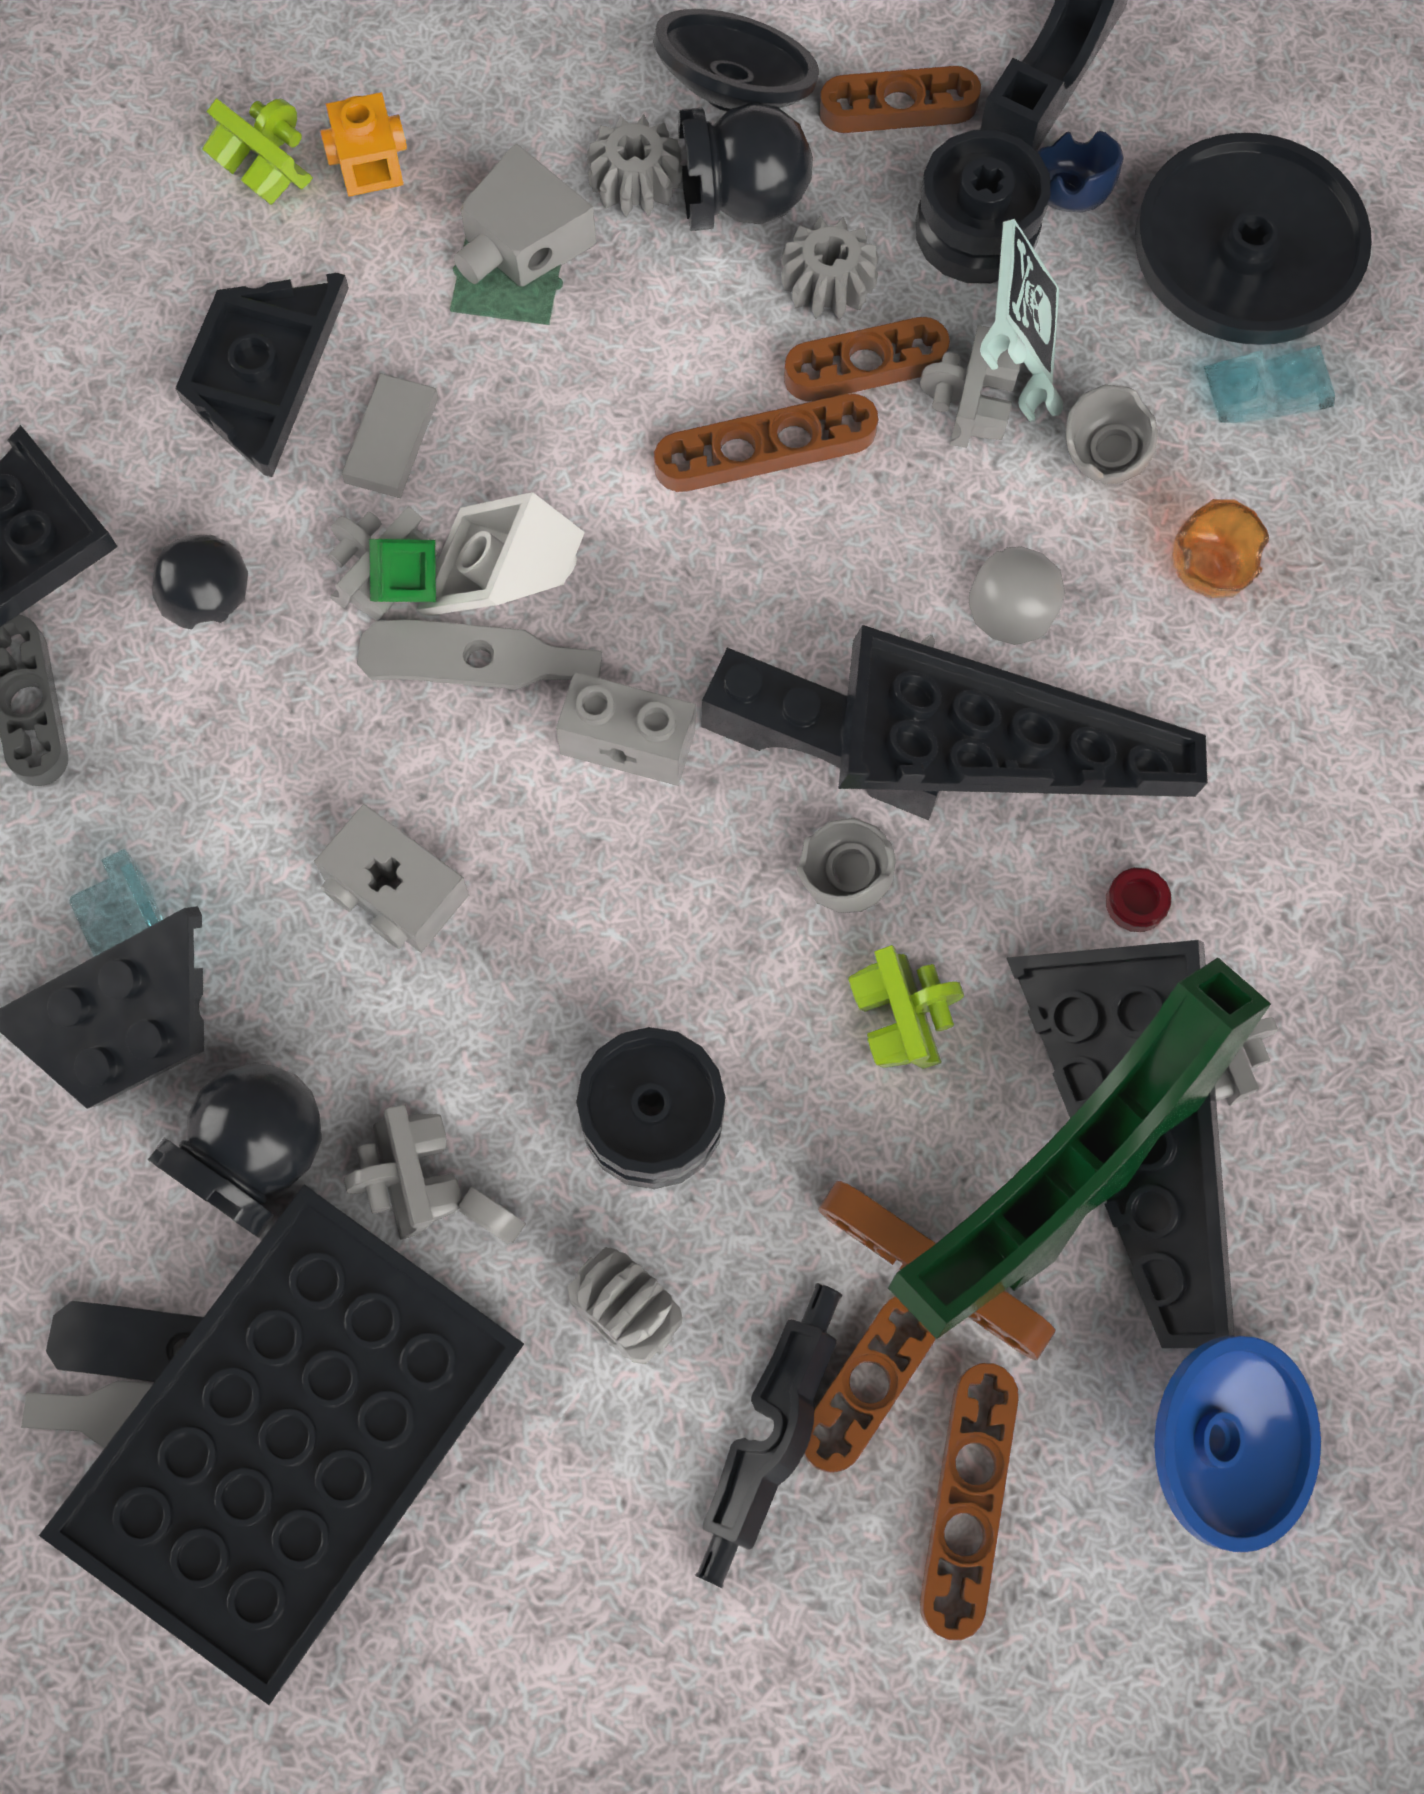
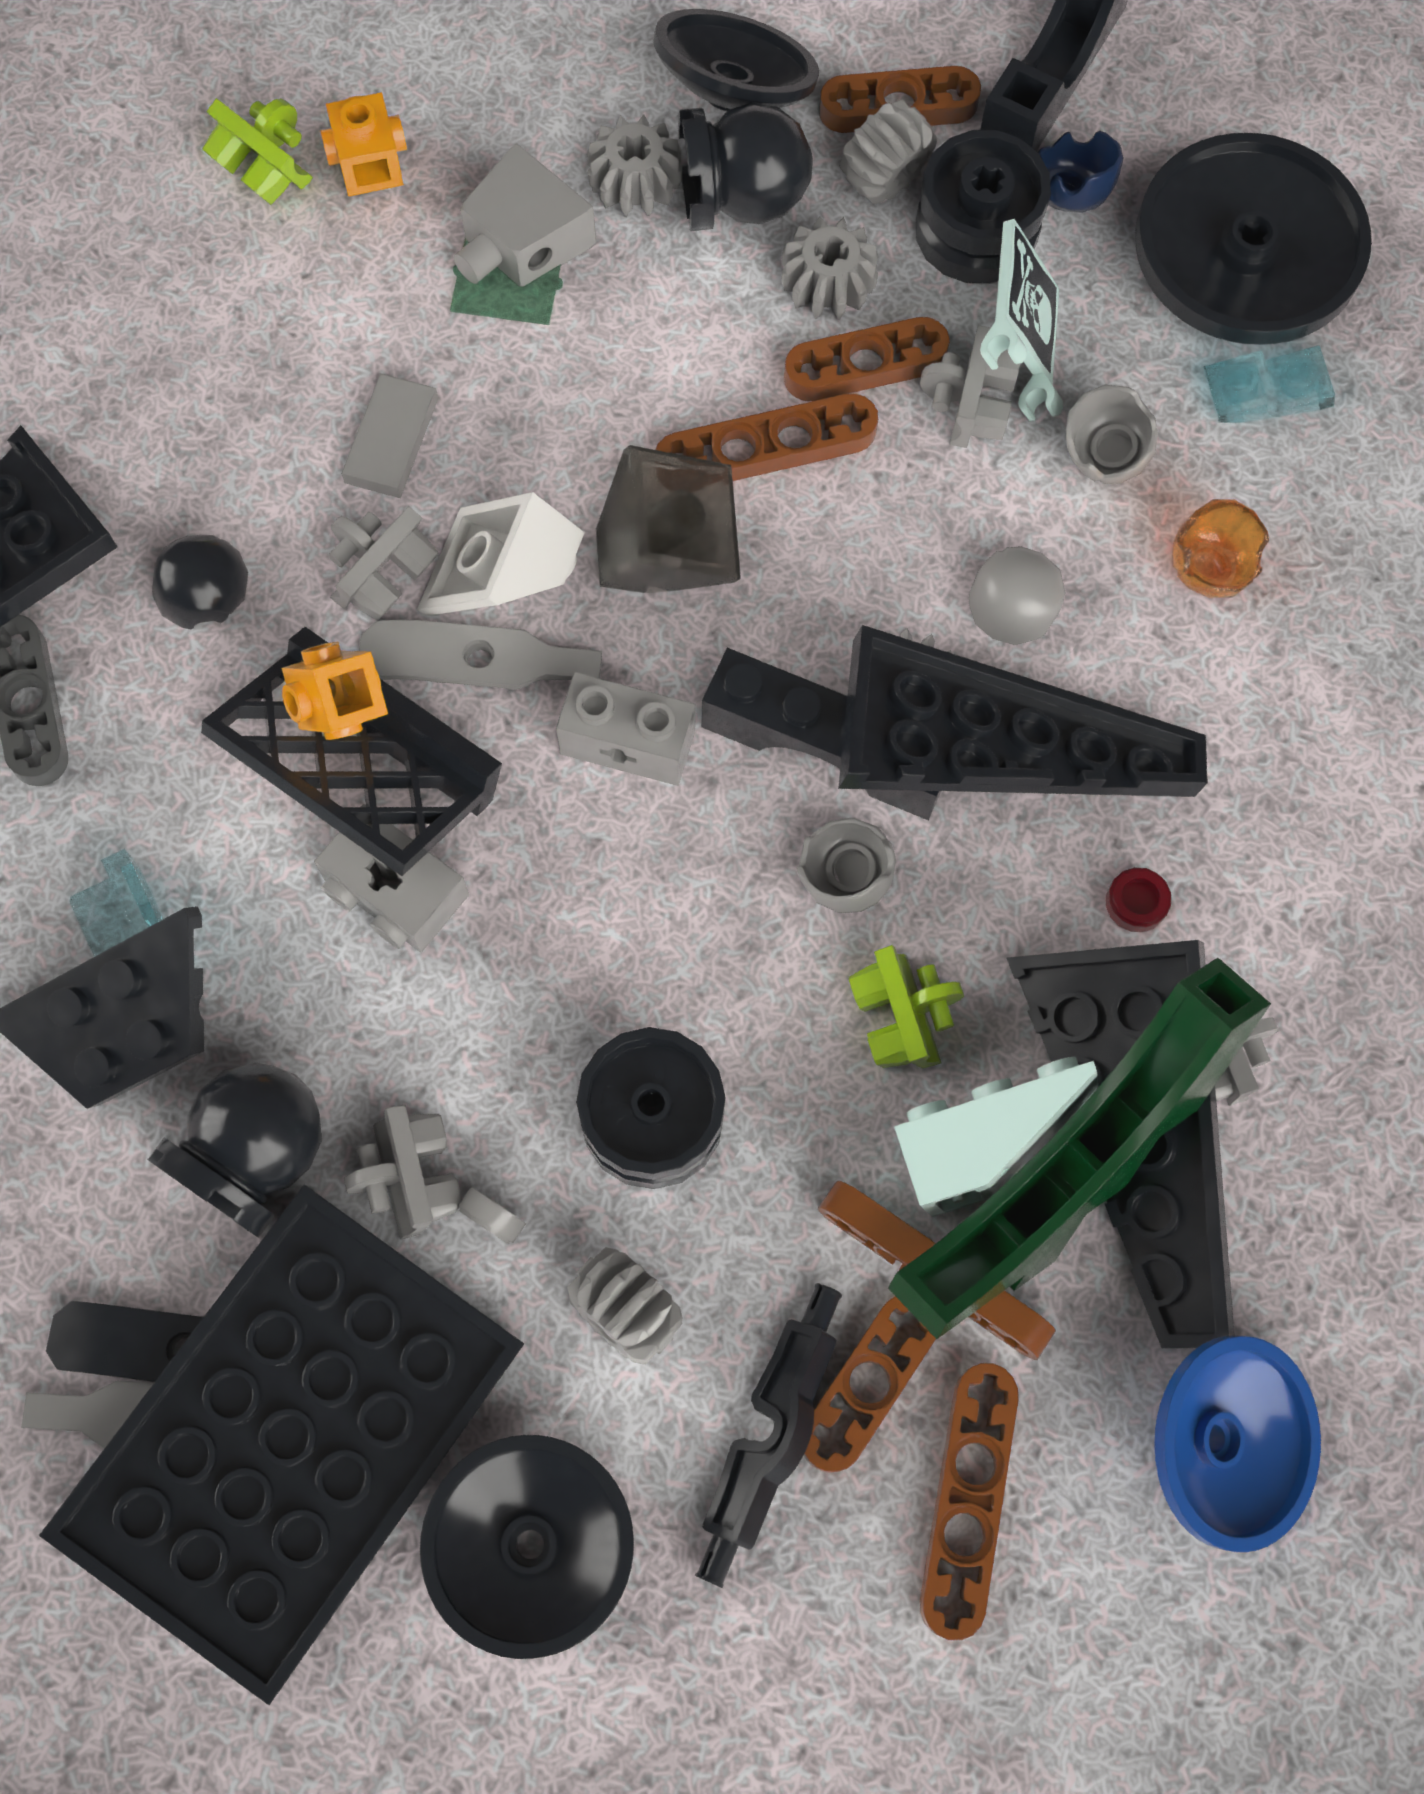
black wing [175,273,349,477] -> none
green tile [369,539,436,602] -> none
none -> black fence [201,627,502,876]
none -> light orange brick [282,642,388,740]
none -> black dish [420,1435,634,1659]
none -> clear smoke slope [596,445,741,593]
none -> light grey gear [839,100,938,204]
none -> light aqua slope [894,1057,1098,1217]

